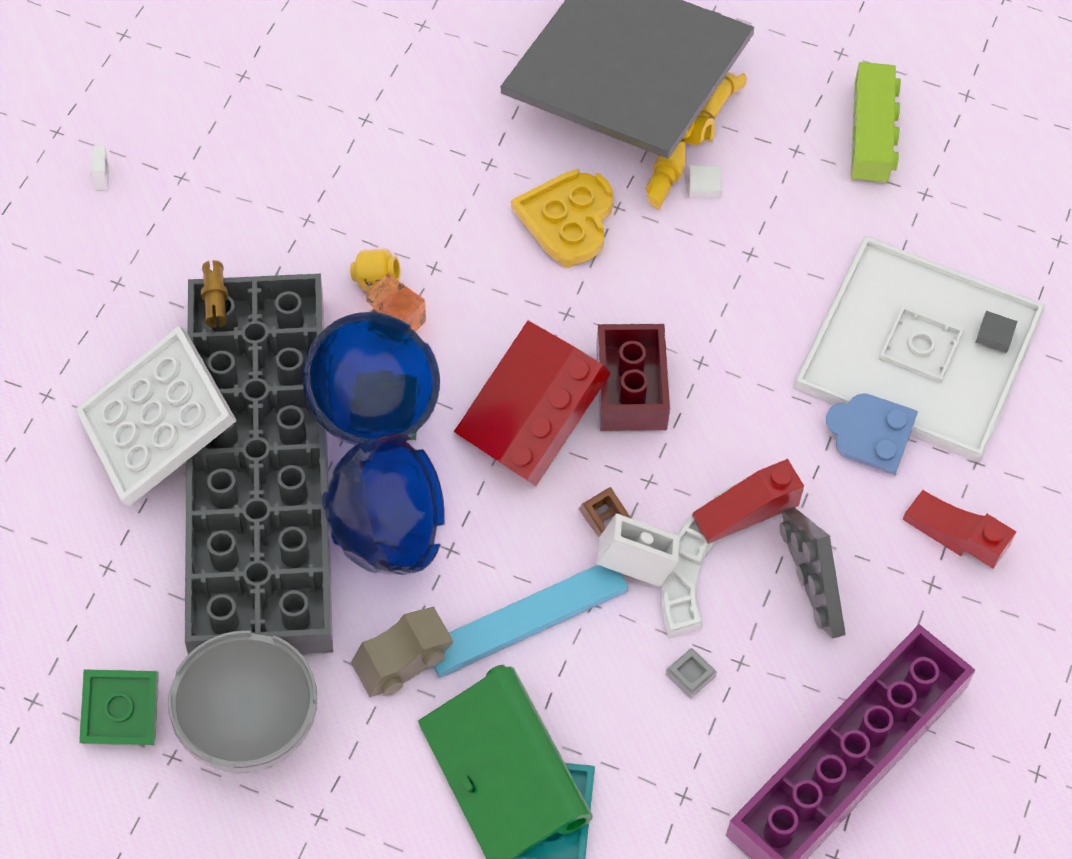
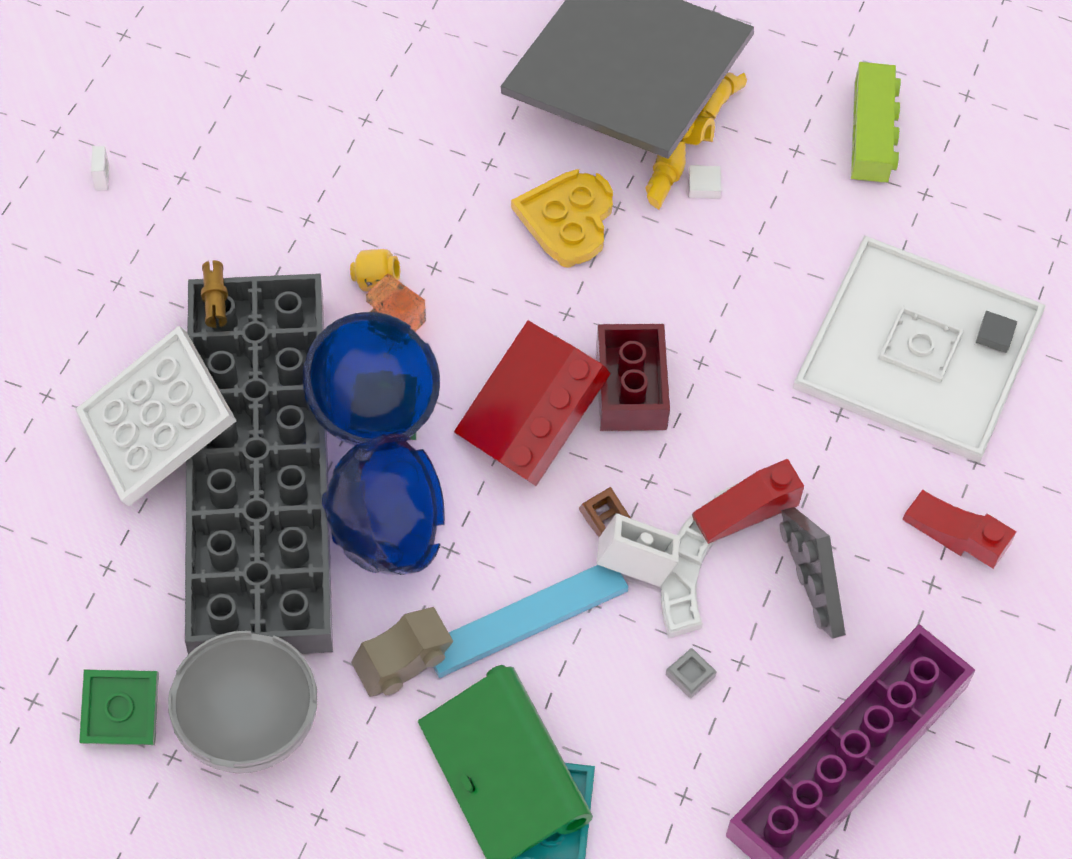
medium blue plate [826,393,918,475] -> none

